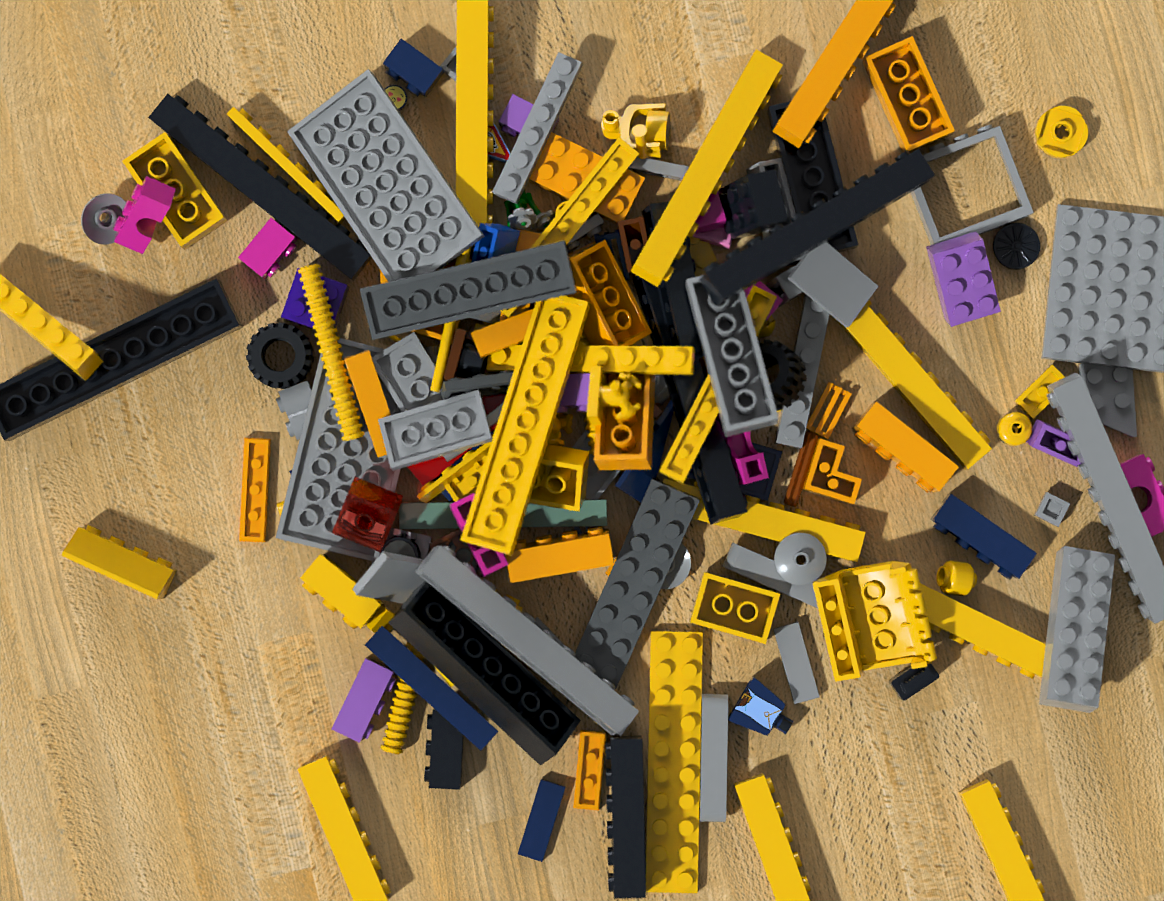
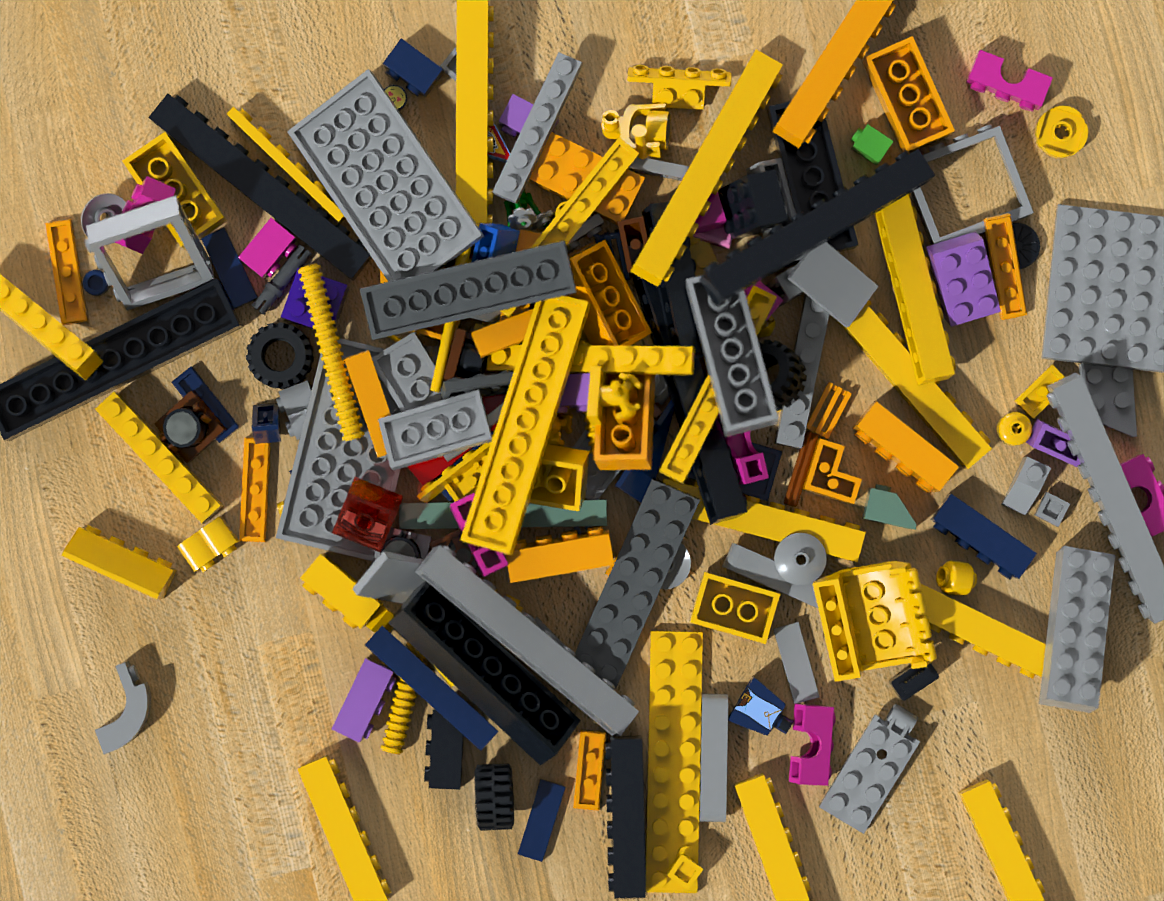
none -> light orange tile [45,219,89,326]
none -> dark blue tile [83,270,110,296]
none -> light grey window [84,196,215,311]
none -> yellow brick [95,391,224,524]
none -> light grey arch [95,661,151,754]
none -> piece [154,390,227,463]
none -> dark blue tile [171,366,240,443]
none -> yellow brick [177,516,239,572]
none -> dark blue tile [201,228,258,309]
none -> dark grey pin [251,244,312,316]
none -> dark blue slope [252,403,281,444]
none -> black tyre [475,763,514,831]
none -> yellow bracket [627,65,731,109]
none -> yellow plate [667,853,703,891]
none -> dark pink arch [789,704,836,786]
none -> light grey hinge [819,703,920,834]
none -> bright green brick [851,124,893,166]
none -> sand green slope [862,484,917,530]
none -> yellow brick [874,193,956,385]
none -> dark pink arch [966,50,1053,112]
none -> light orange tile [983,213,1027,320]
none -> light grey slope [1002,457,1051,515]

